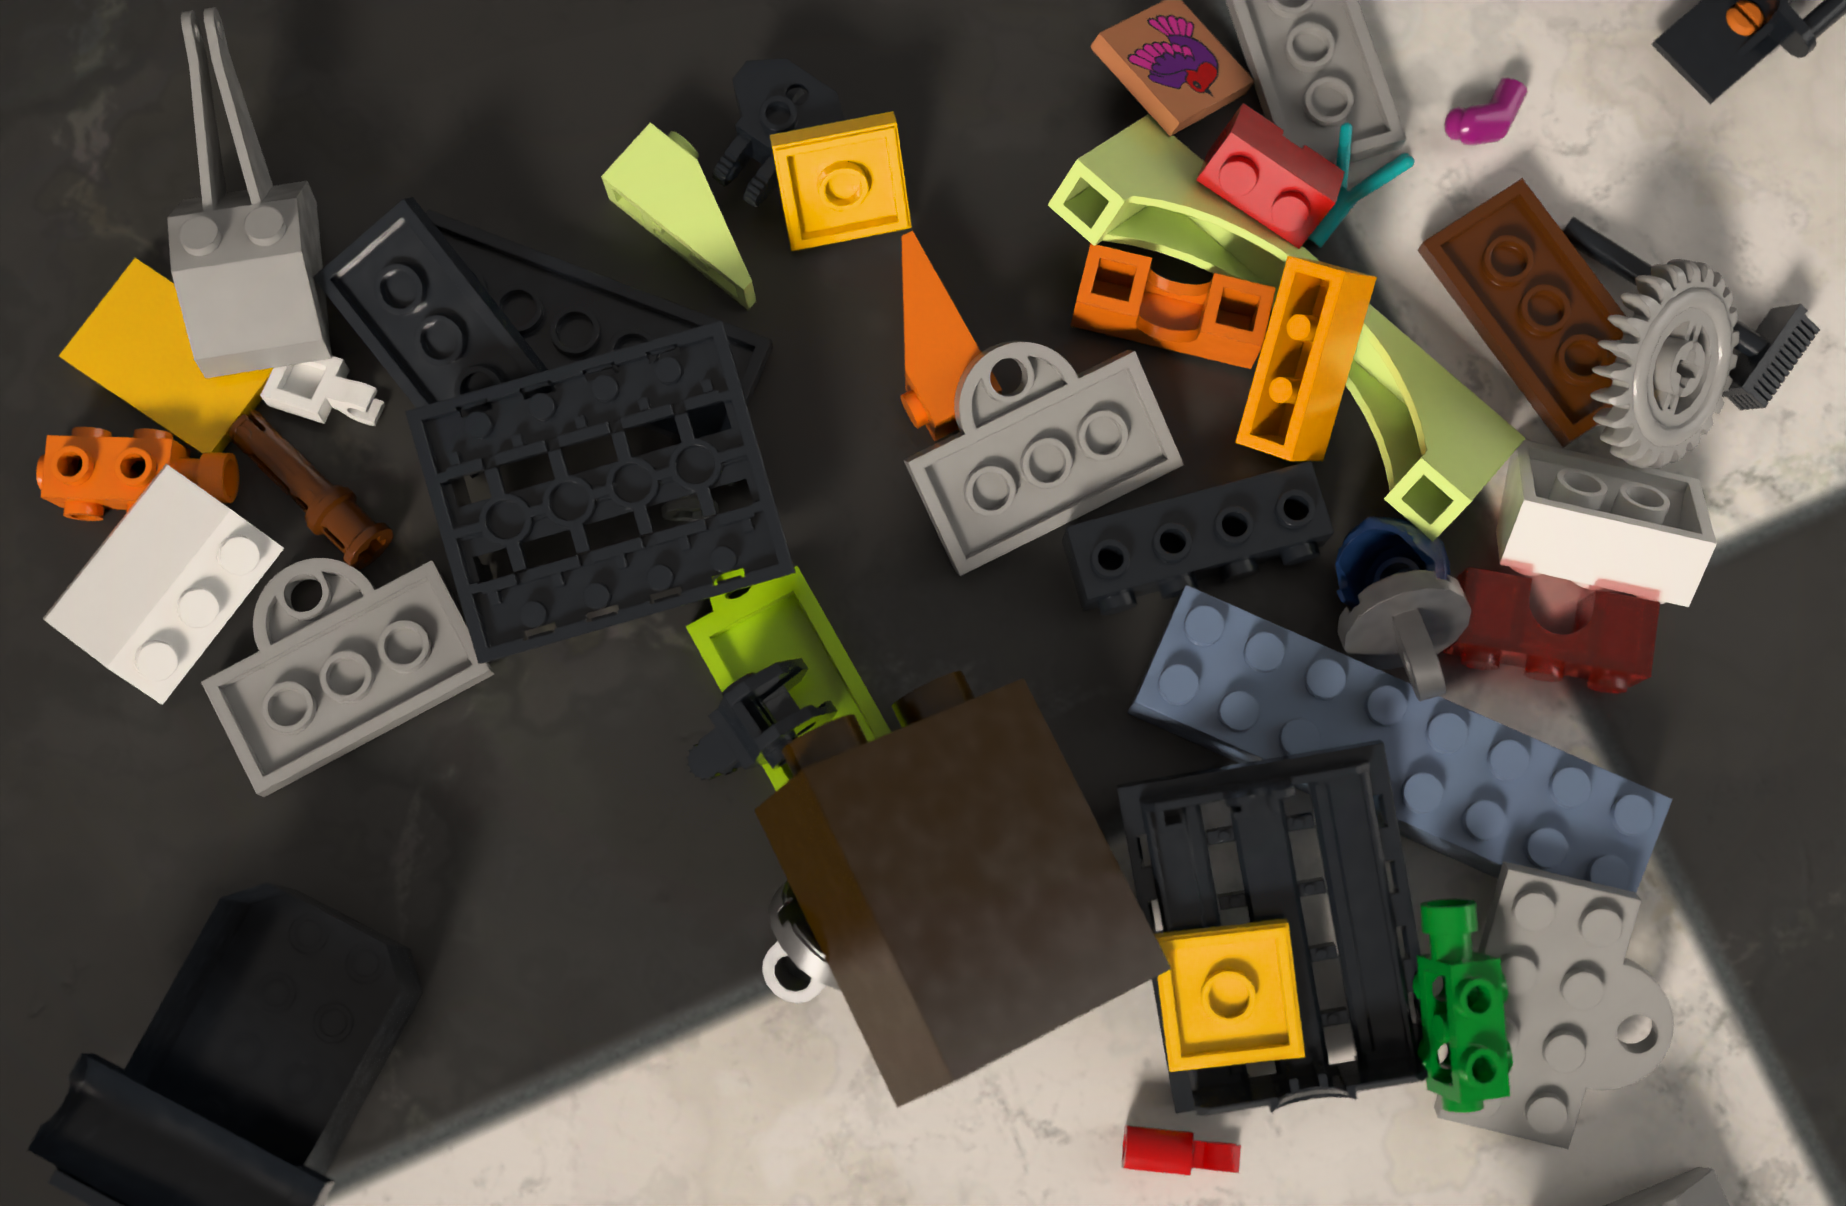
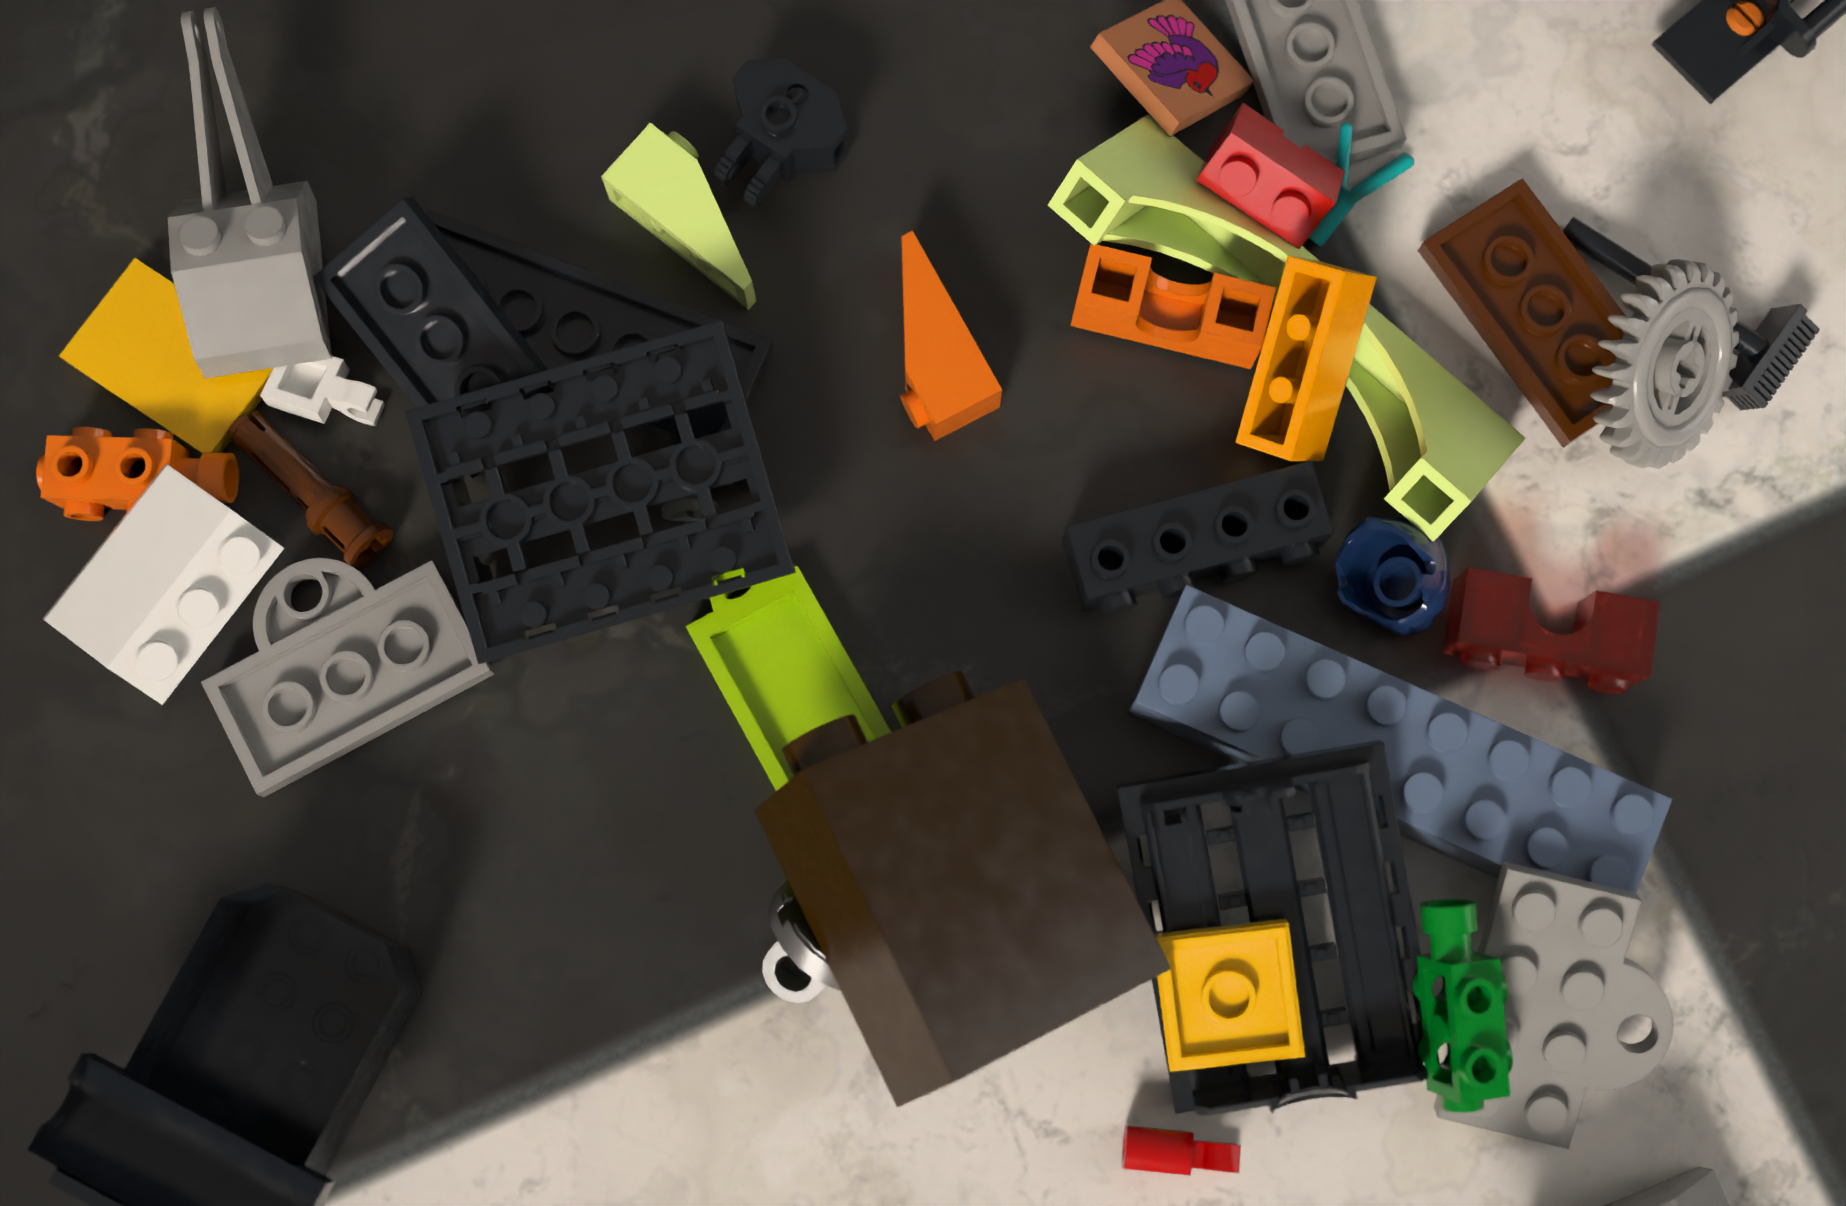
black hinge [686,658,837,780] -> none
yellow plate [769,111,911,251] -> none
light grey plate [903,341,1184,576] -> none
flat silver tile [1337,570,1471,701] -> none
magenta arm [1444,78,1528,145] -> none
slope [1496,440,1717,607] -> none

